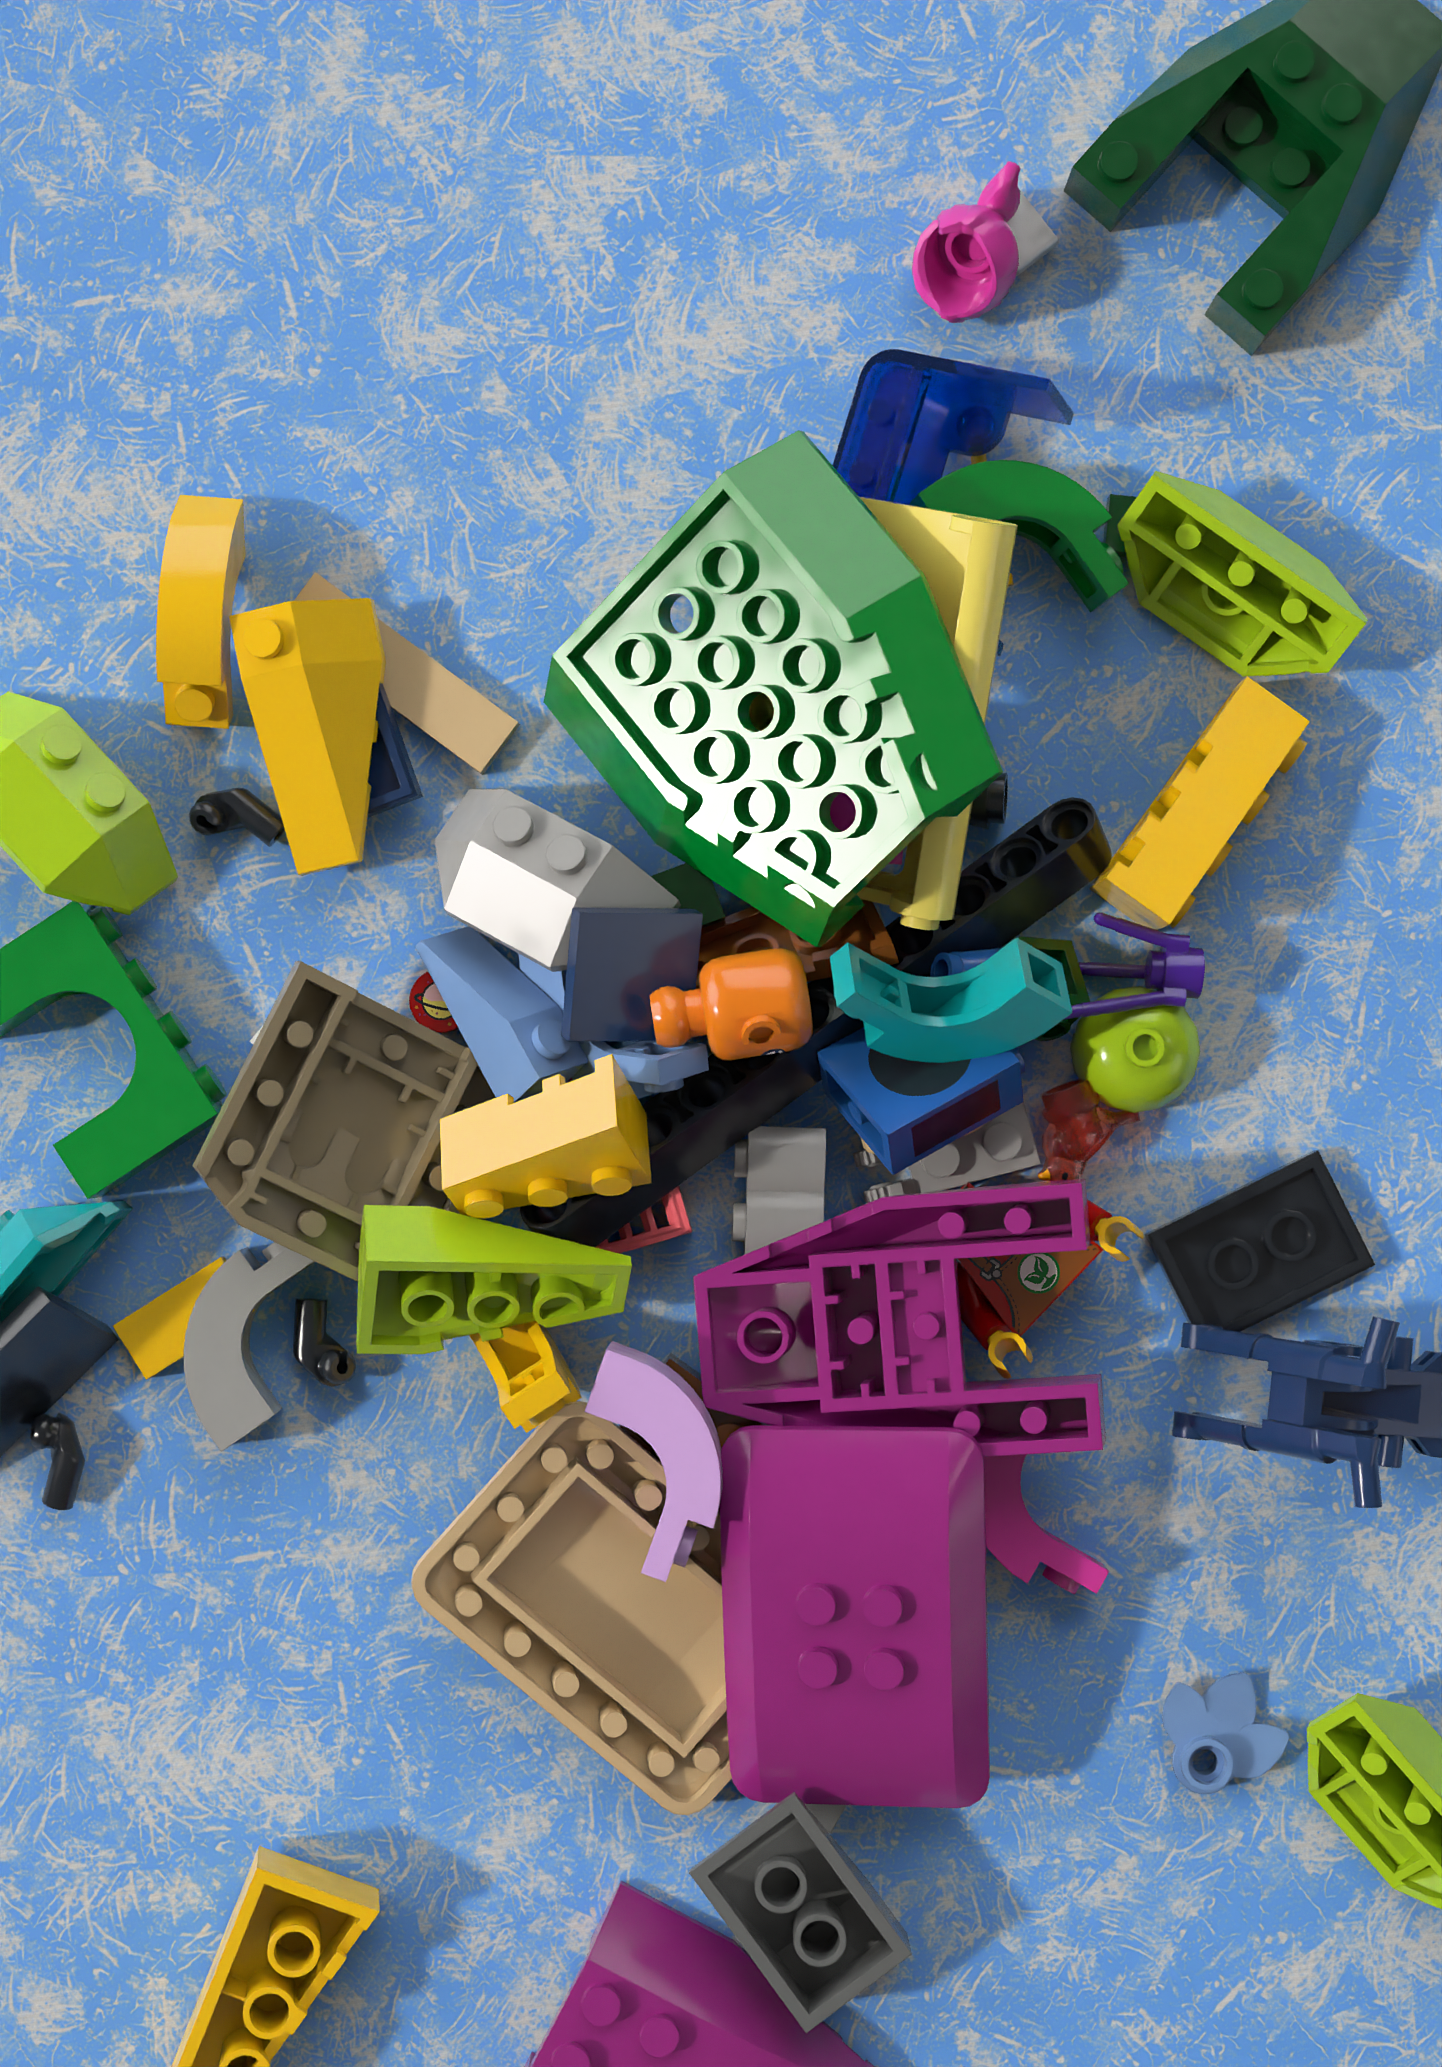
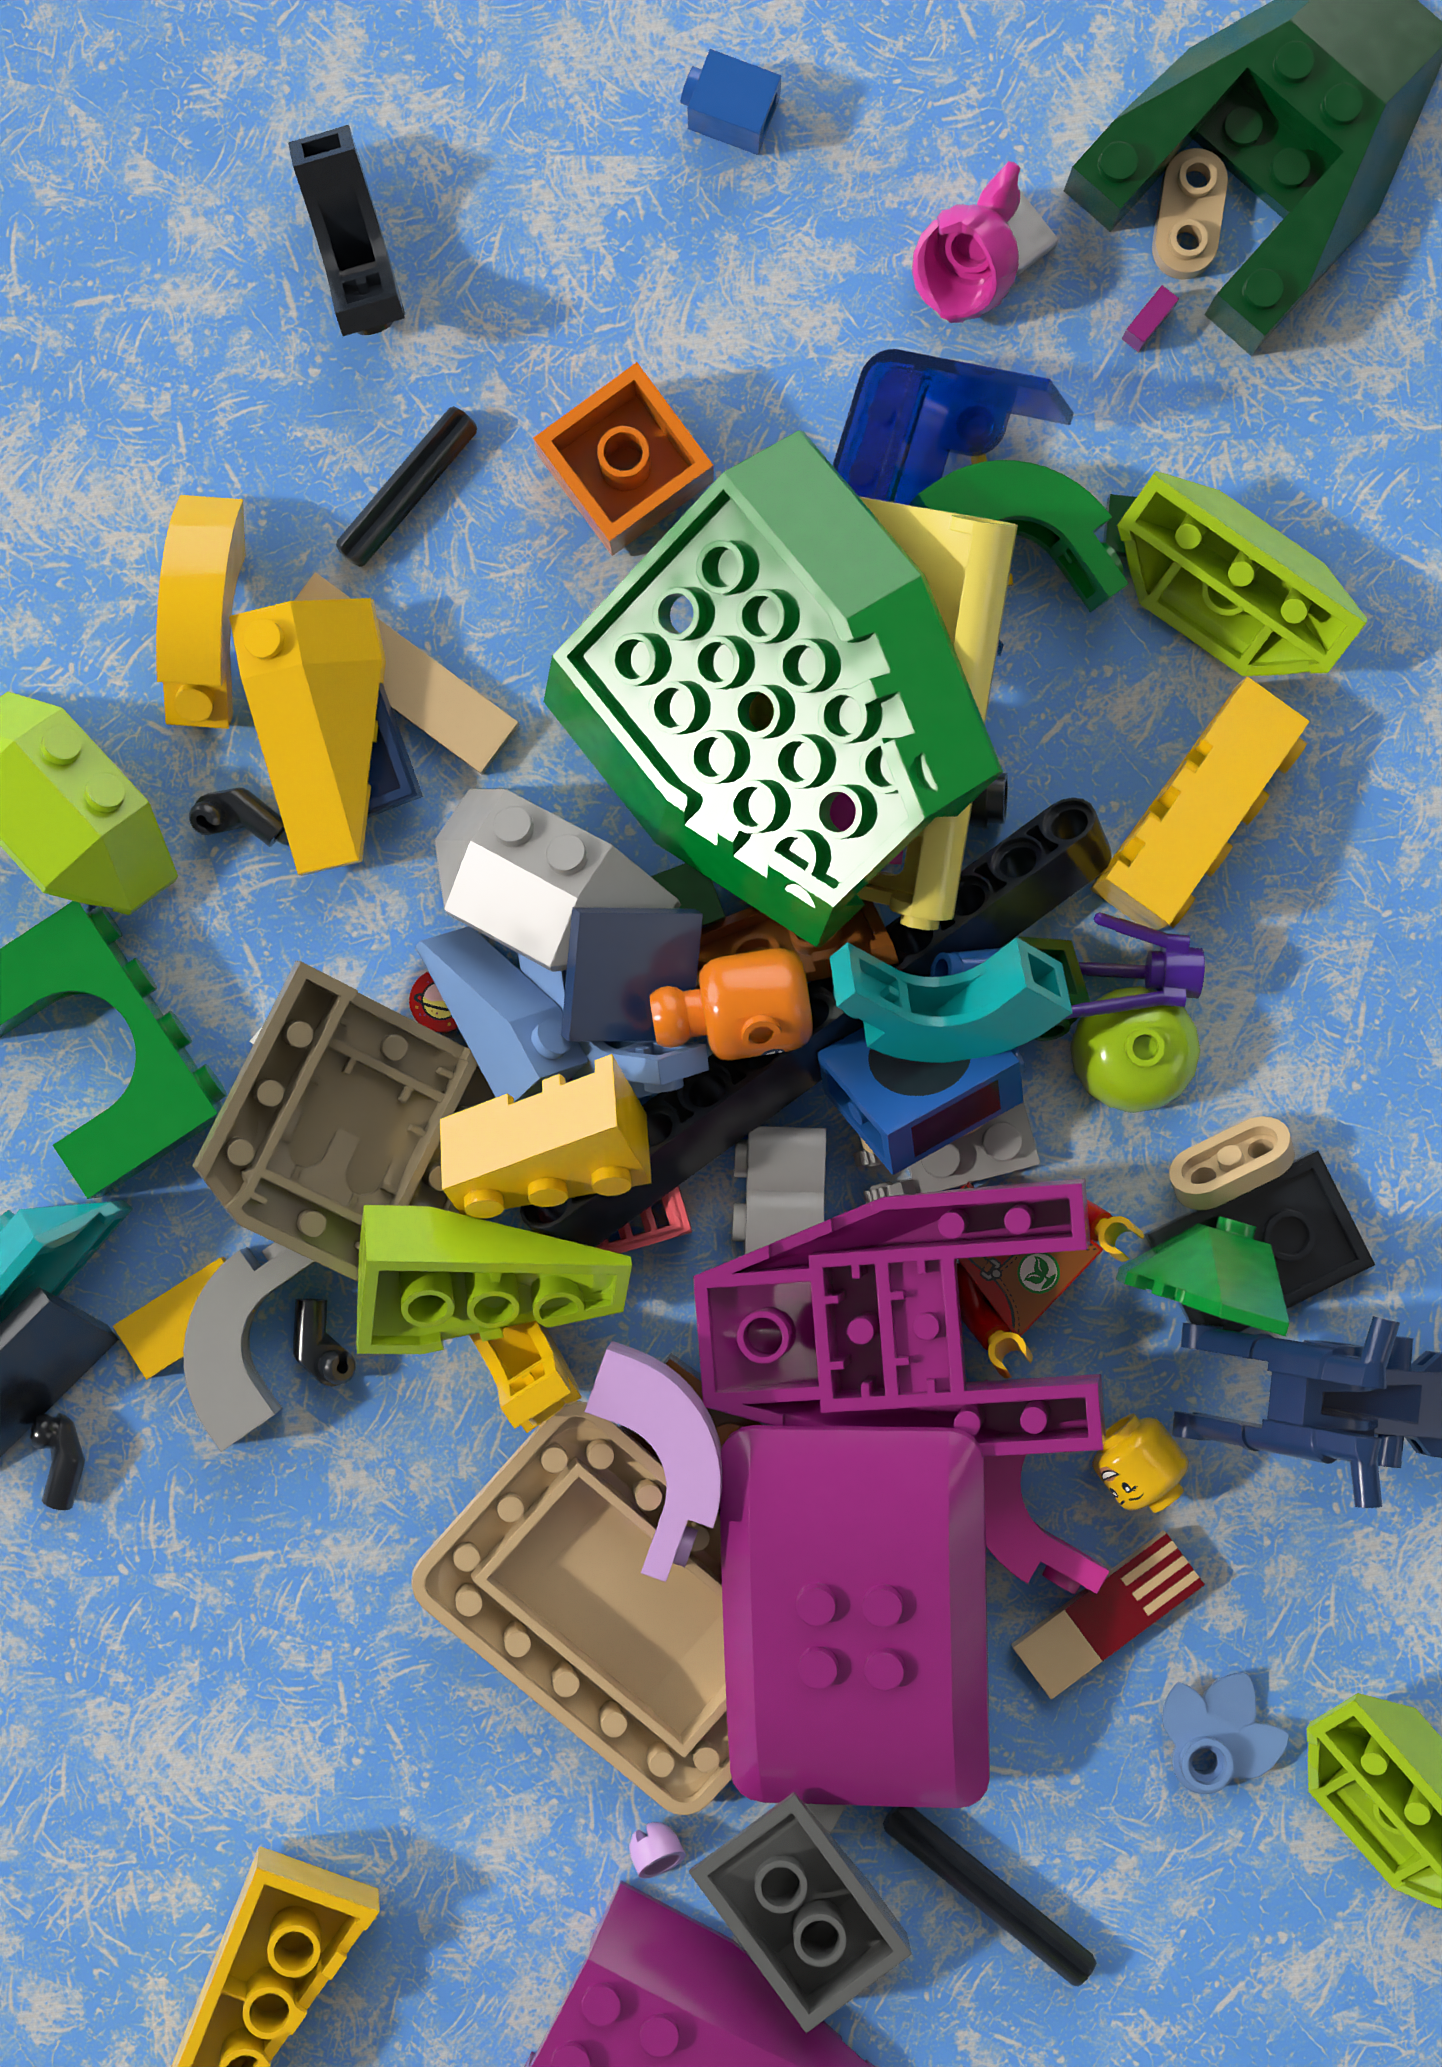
clear red animal [1038,1078,1140,1181] -> none
none -> black arch [288,125,405,336]
none -> black axle [336,406,477,567]
none -> orange brick [533,362,714,556]
none -> lavender hinge [629,1822,686,1879]
none -> blue brick [680,49,781,155]
none -> black axle [883,1806,1097,1987]
none -> tile [1011,1530,1205,1700]
none -> yellow head [1092,1413,1189,1513]
none -> green wedge [1116,1216,1290,1336]
none -> magenta piece [1122,285,1179,353]
none -> tan plate [1152,148,1228,280]
none -> tan plate [1169,1116,1295,1210]

